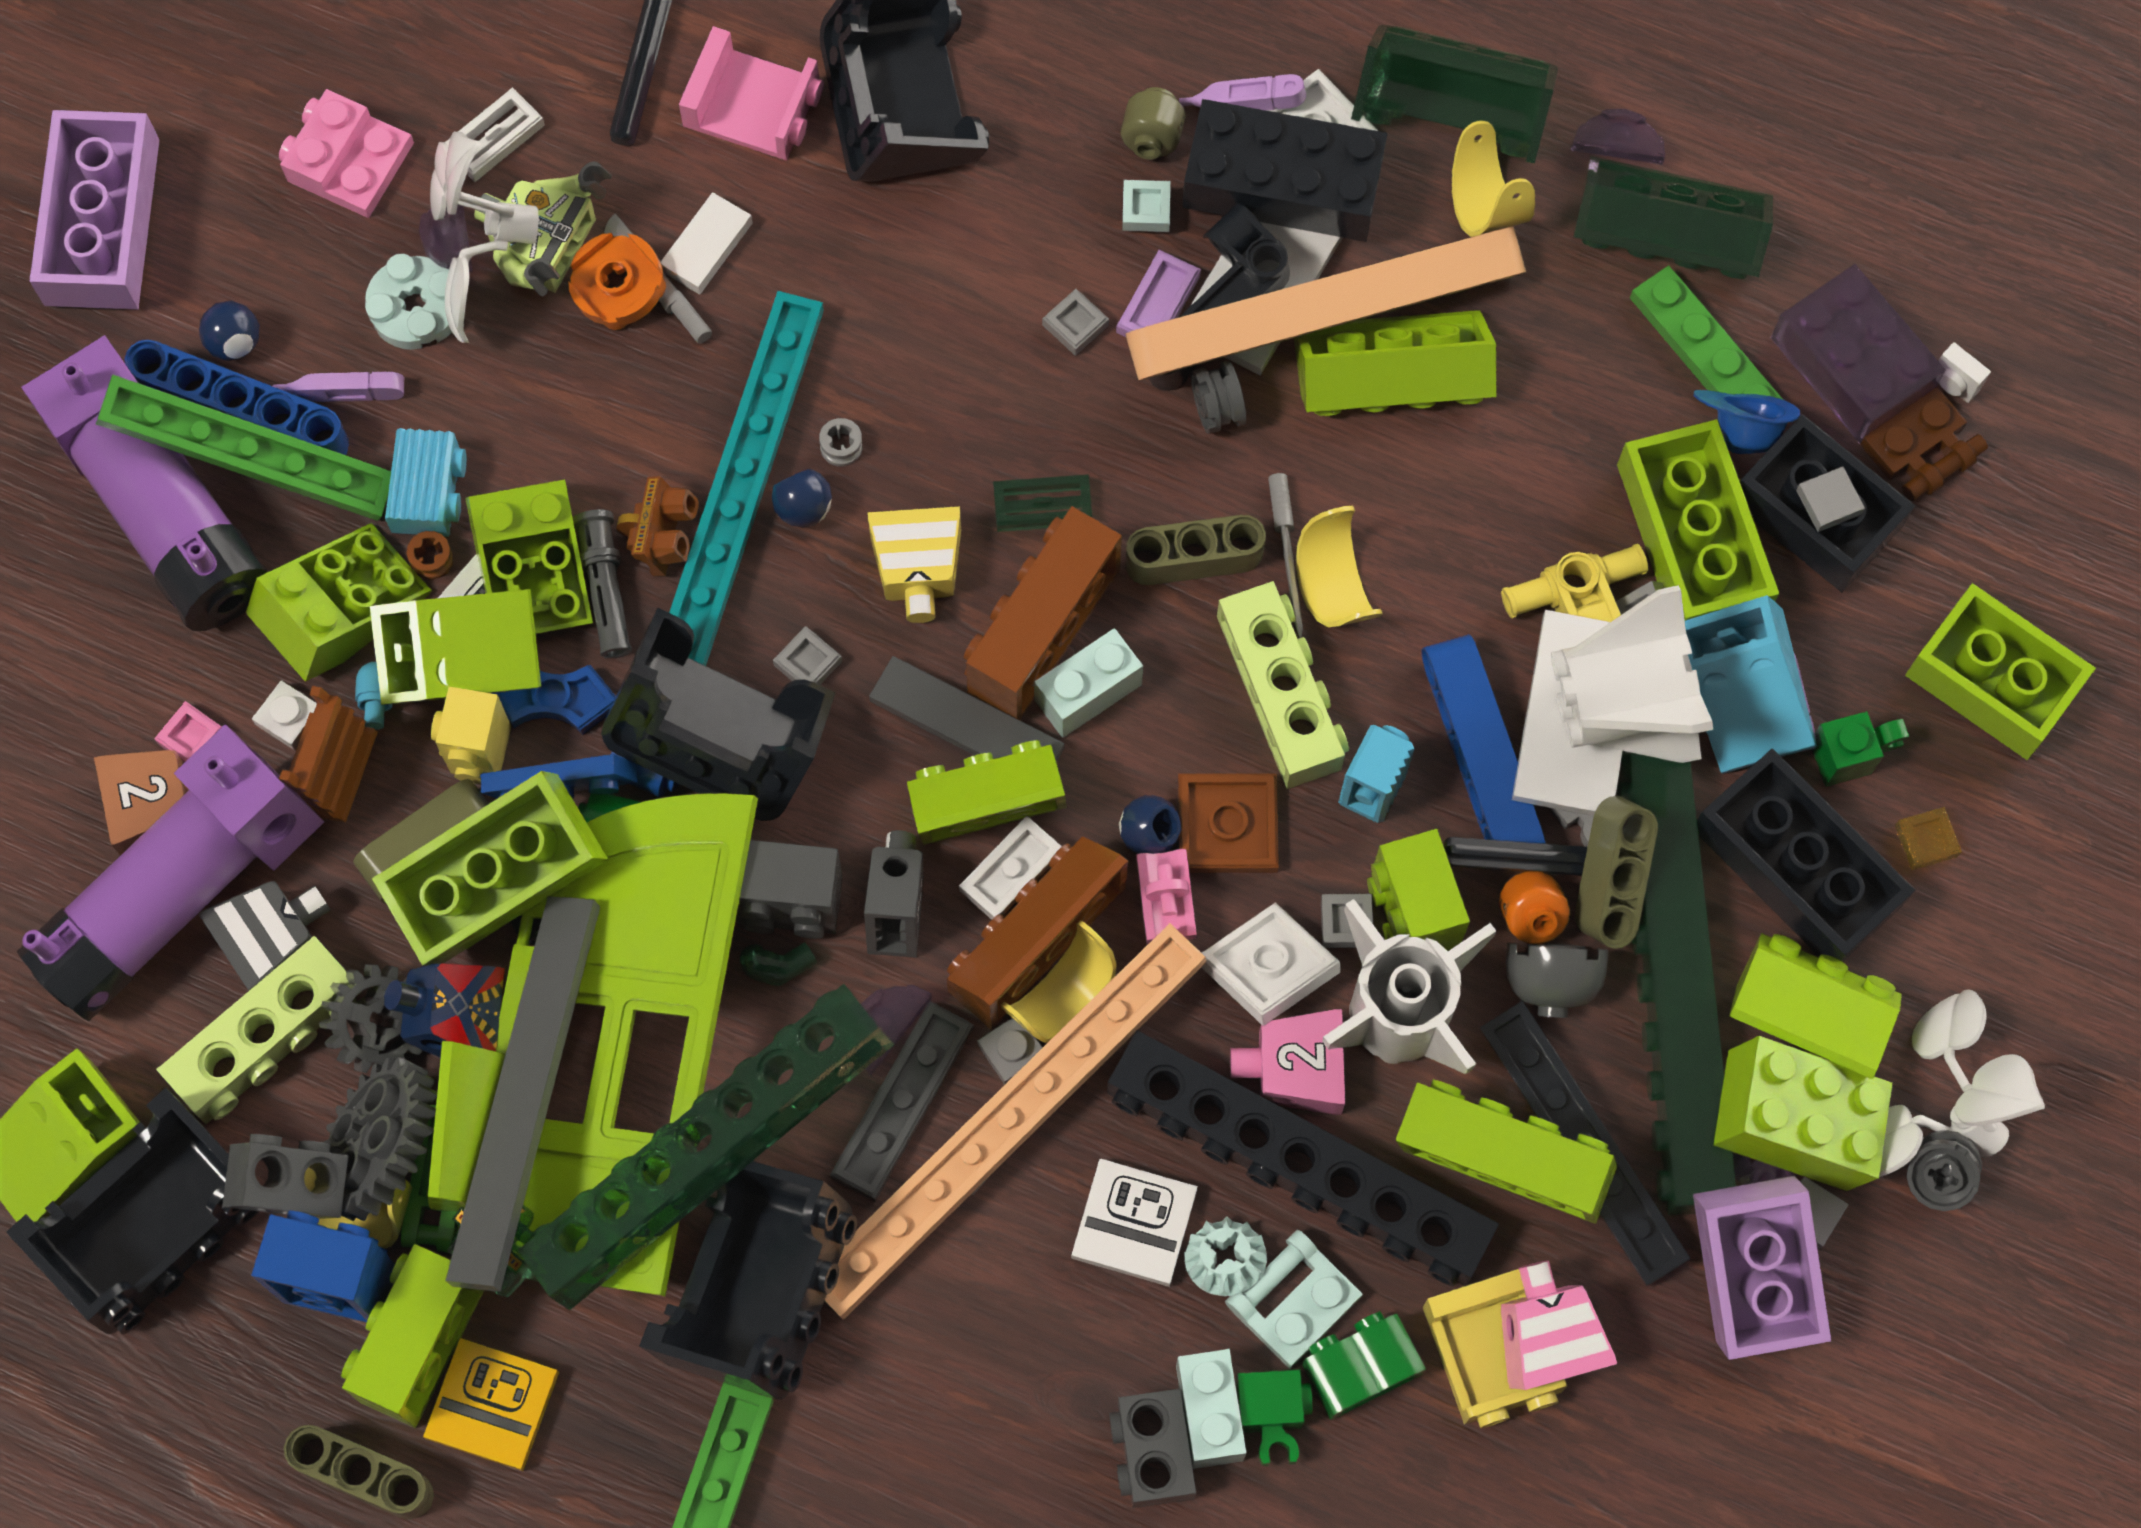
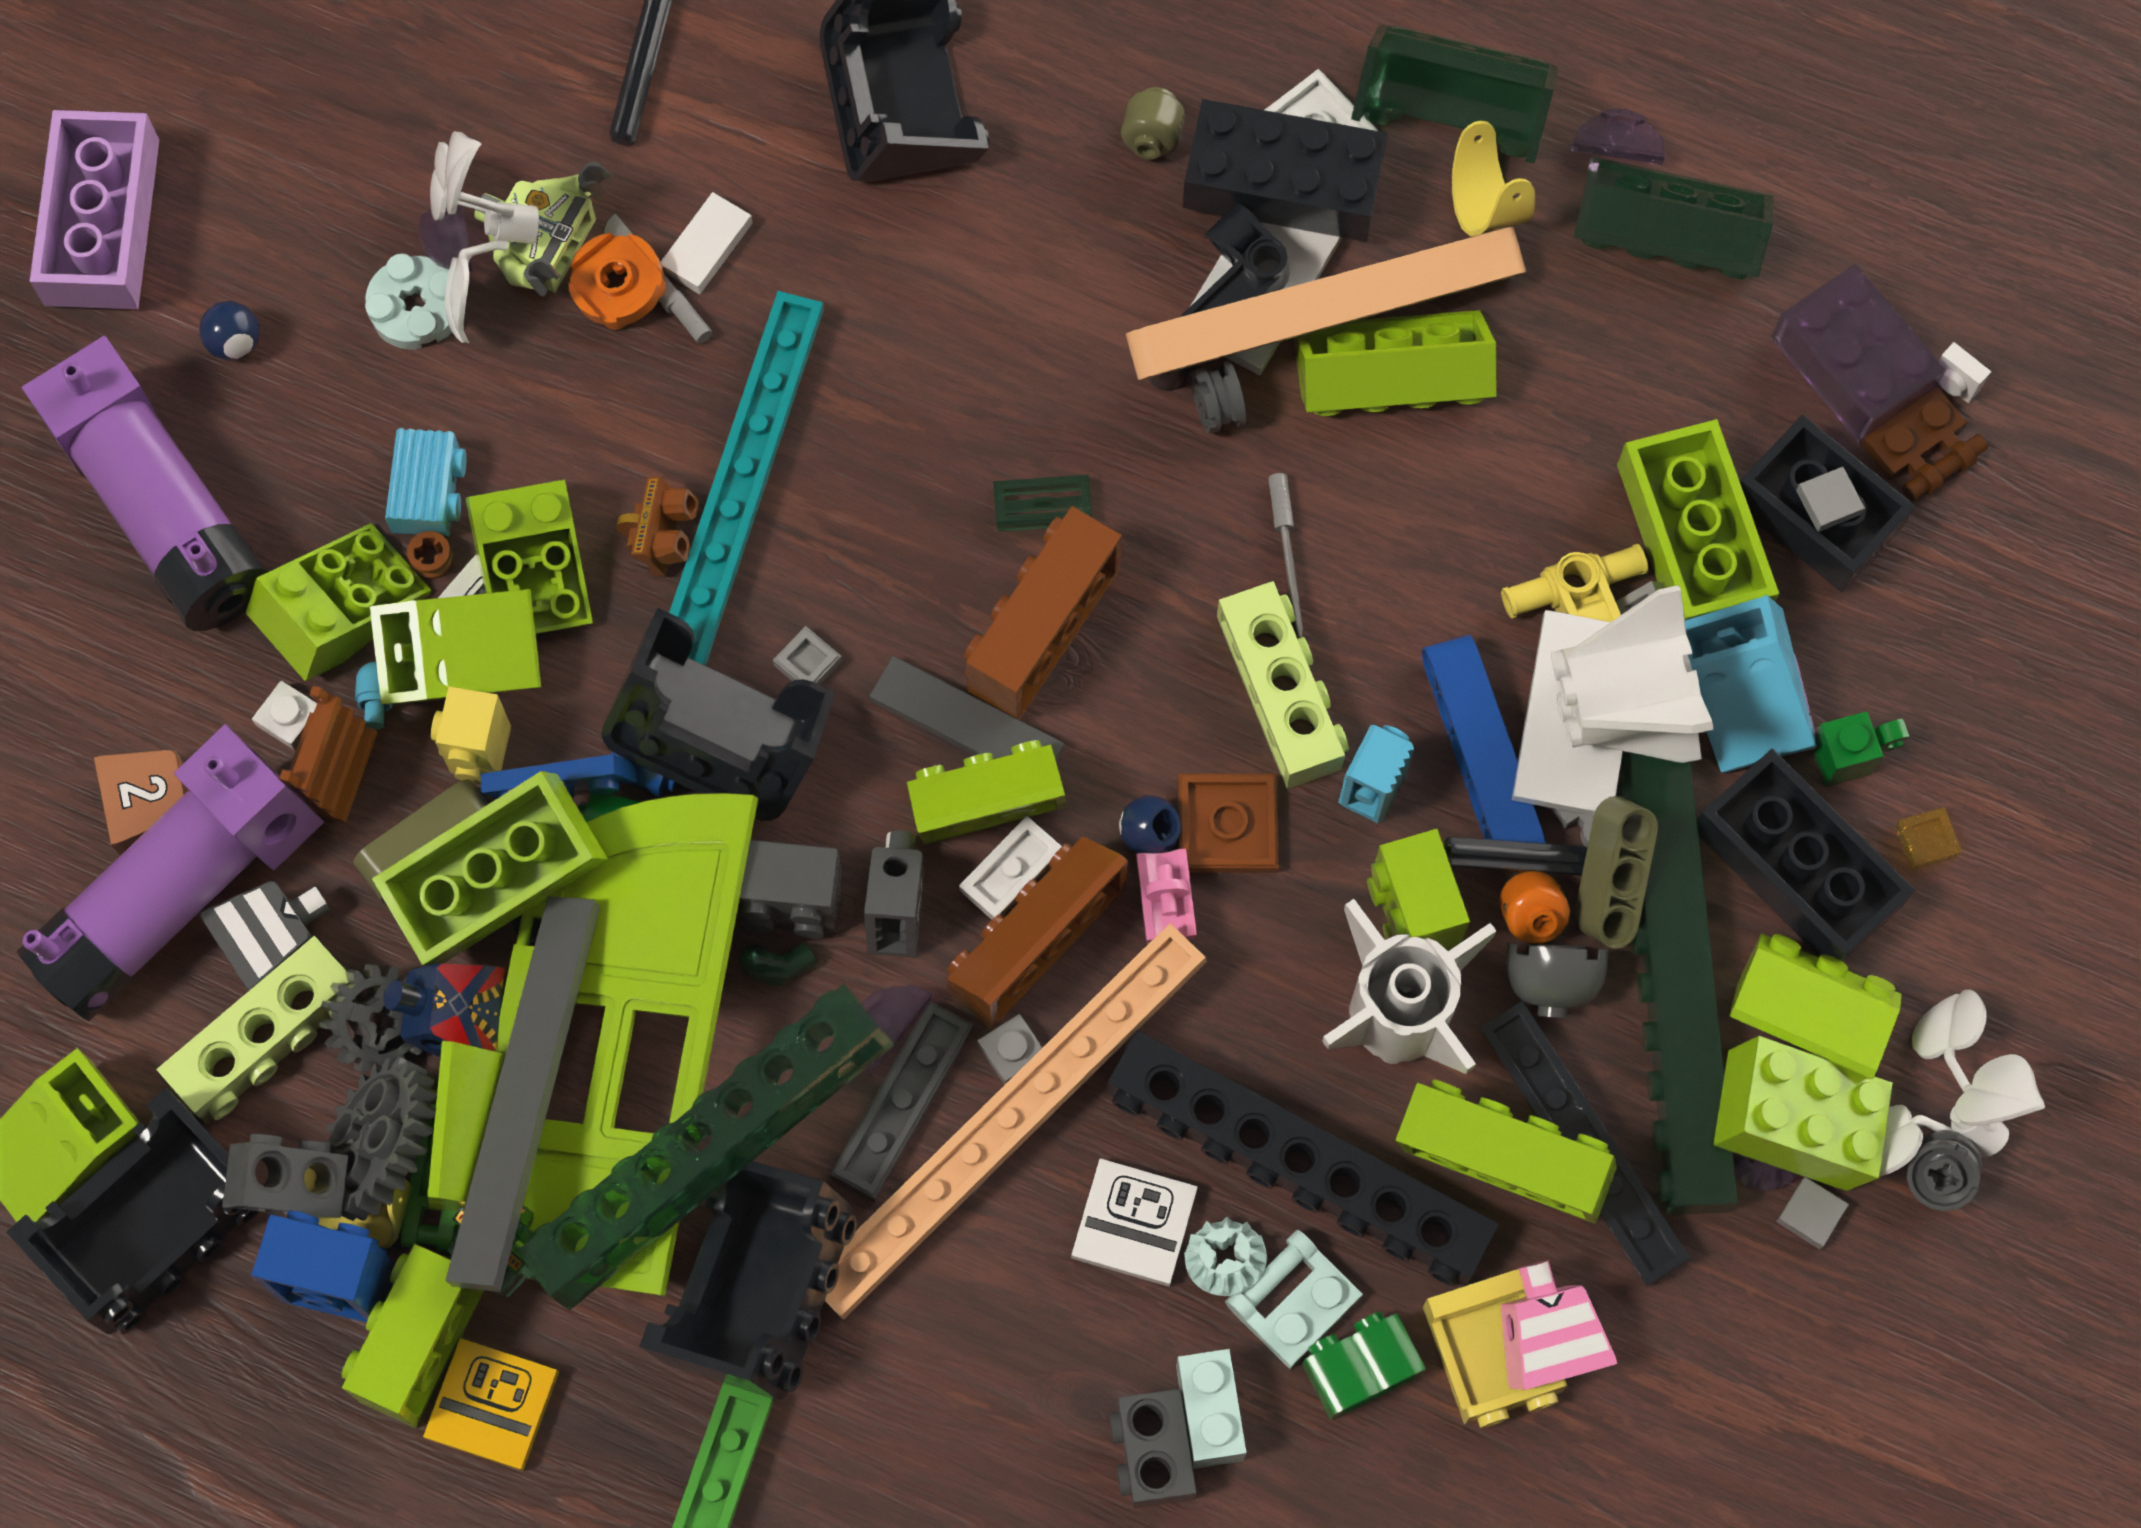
bright green plate [96,375,391,521] -> none
blue beam [124,339,349,455] -> none
bright pink tile [154,701,222,763] -> none
lavender piece [273,372,405,402] -> none
bright pink plate [279,89,414,218] -> none
olive beam [284,1425,434,1520] -> none
white tile [445,87,545,182] -> none
blue tile [491,665,616,735] -> none
dark grey pin [572,509,632,658] -> none
bright pink panel [679,26,824,161] -> none
dark blue piece [772,469,832,528] -> none
light grey bush [819,418,862,466] -> none
light yellow torso [868,506,961,623] -> none
light yellow piece [1000,920,1117,1043] -> none
light aqua brick [1034,628,1143,738] -> none
light grey tile [1042,289,1109,356] -> none
lavender tile [1116,250,1201,337] -> none
light aqua plate [1122,180,1171,232] -> none
olive beam [1125,515,1266,585] -> none
lavender piece [1179,74,1307,110] -> none
white tile [1201,902,1341,1026] -> none
bright pink torso [1230,1009,1345,1115] -> none
green brick [1235,1370,1313,1466] -> none
light yellow piece [1296,506,1383,628] -> none
light grey plate [1321,894,1373,948] -> none
bright green plate [1630,265,1783,400] -> none
blue piece [1693,390,1800,454] -> none
lavender brick [1693,1176,1831,1360] -> none
lime brick [1905,583,2096,760] -> none

